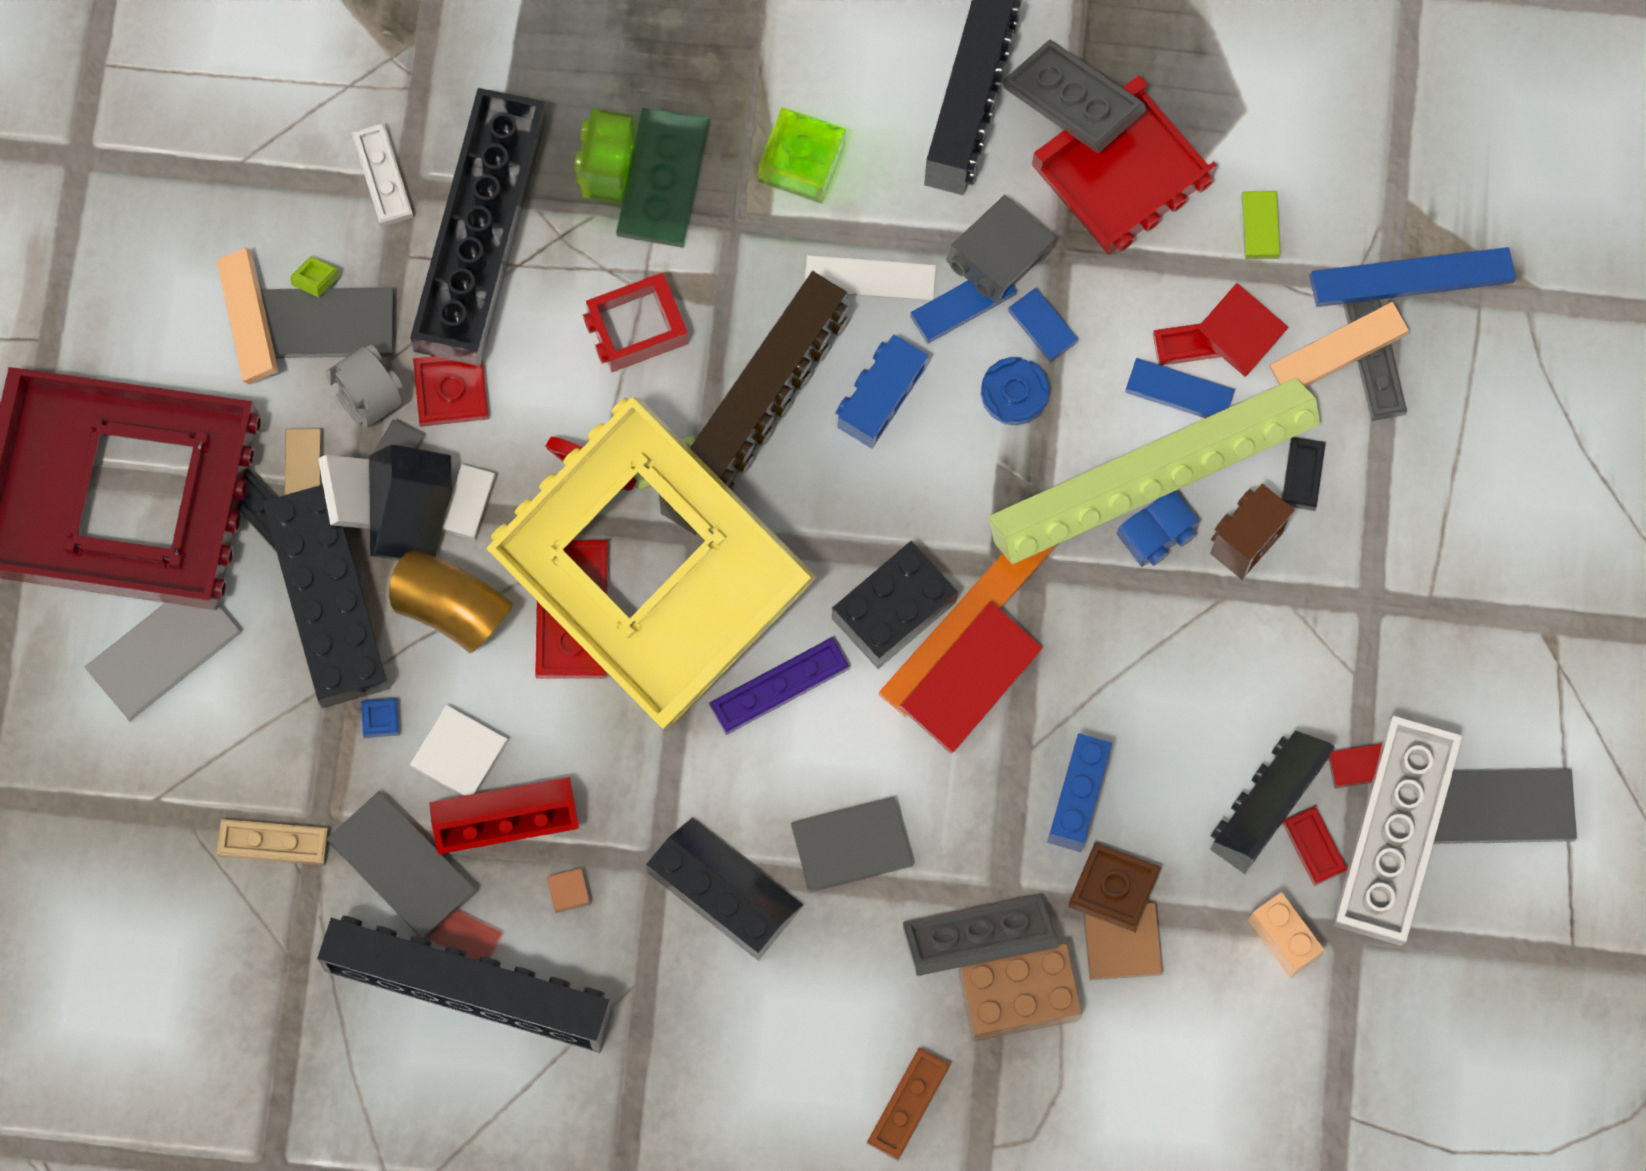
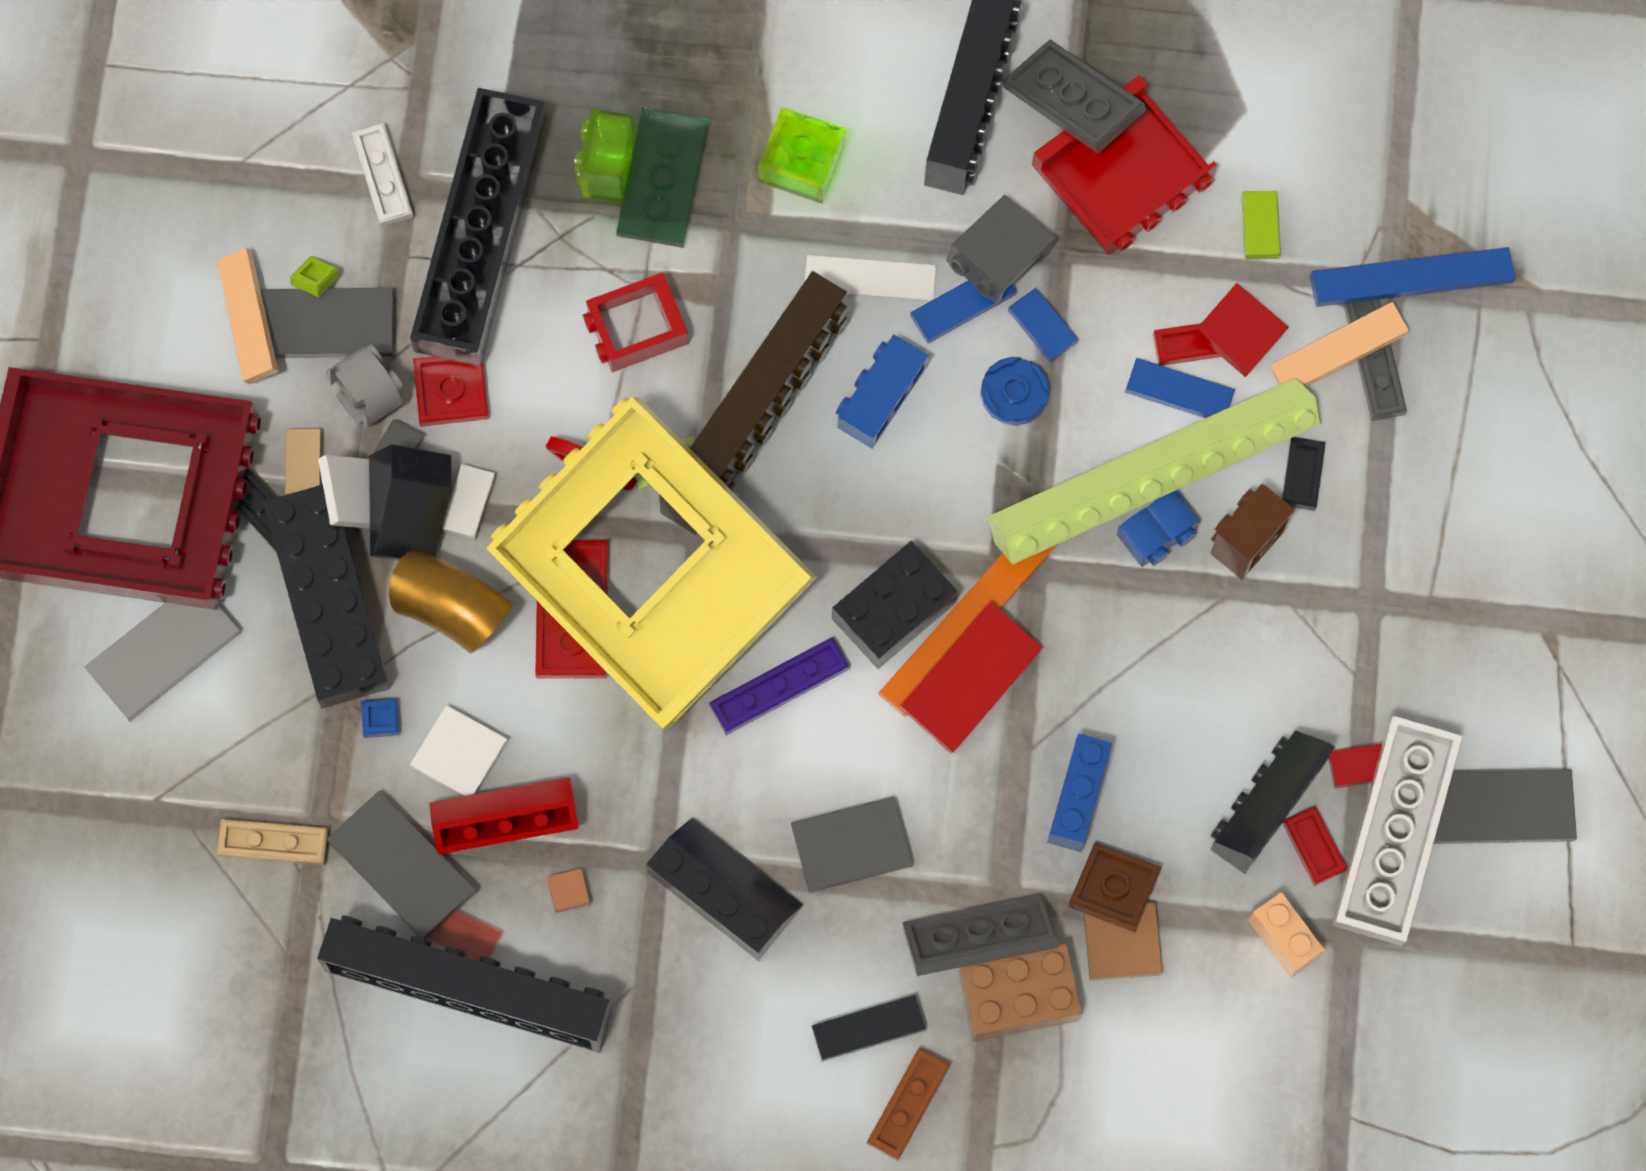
none -> black tile [811,995,926,1062]

